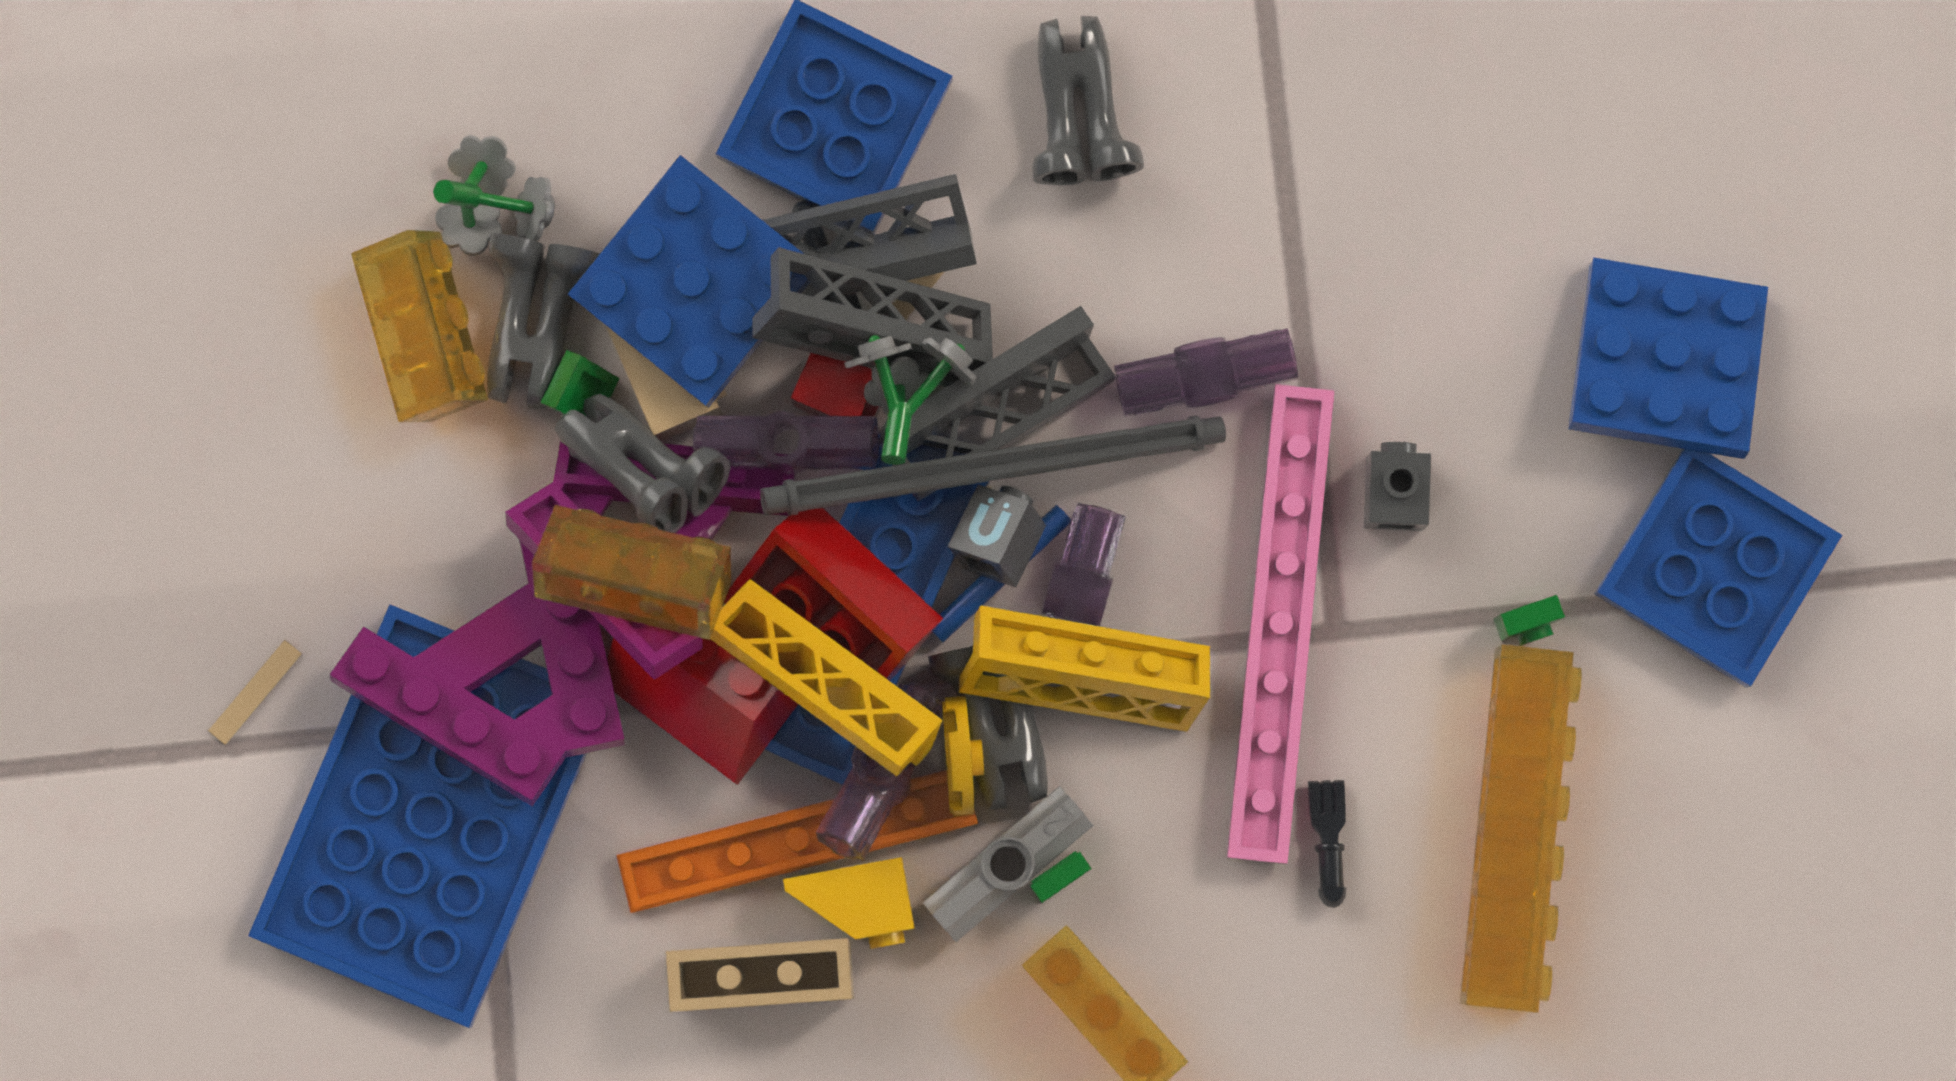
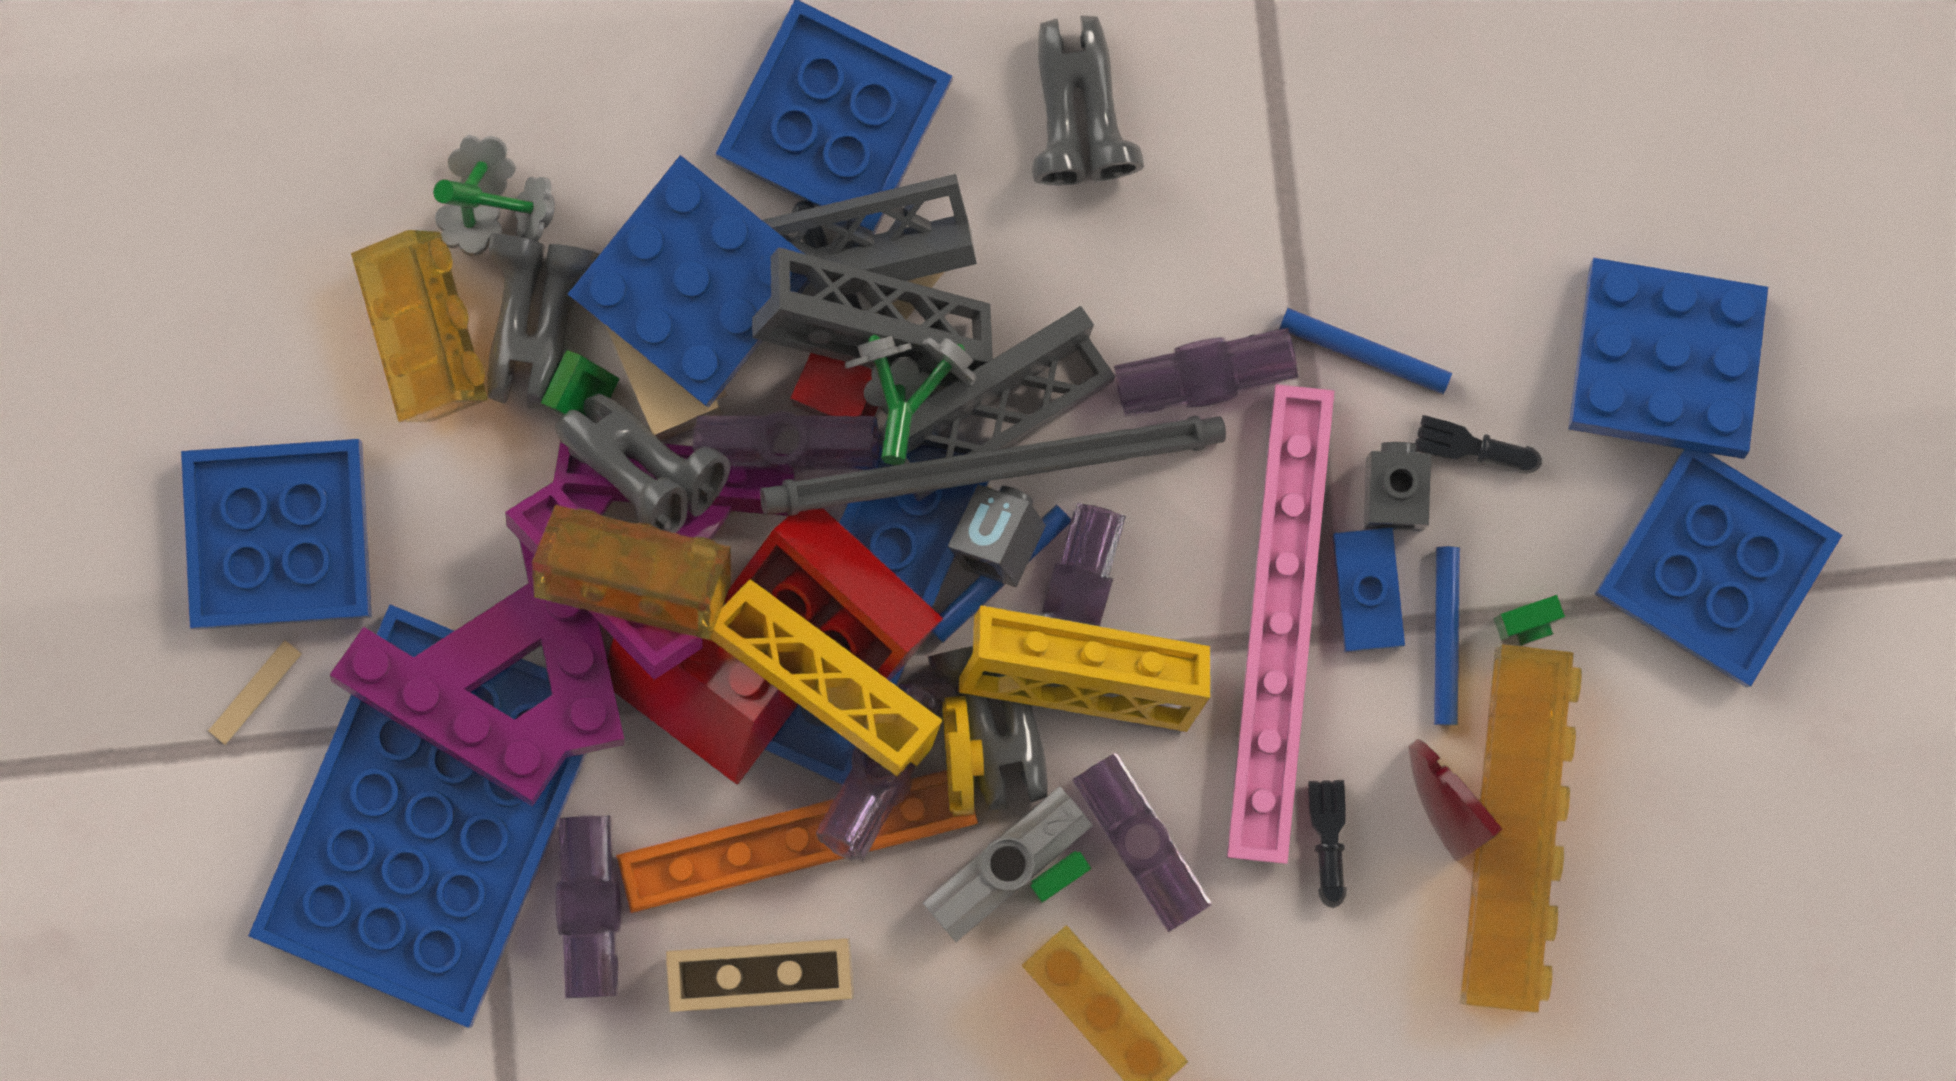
yellow slope [783,857,916,949] -> none
none -> blue plate [181,439,372,630]
none -> clear purple piece [556,815,621,998]
none -> clear purple piece [1072,752,1212,933]
none -> blue bar [1279,308,1452,395]
none -> blue plate [1332,528,1405,653]
none -> dark red brick [1408,739,1503,861]
none -> black piece [1415,415,1542,474]
none -> blue bar [1434,546,1460,726]

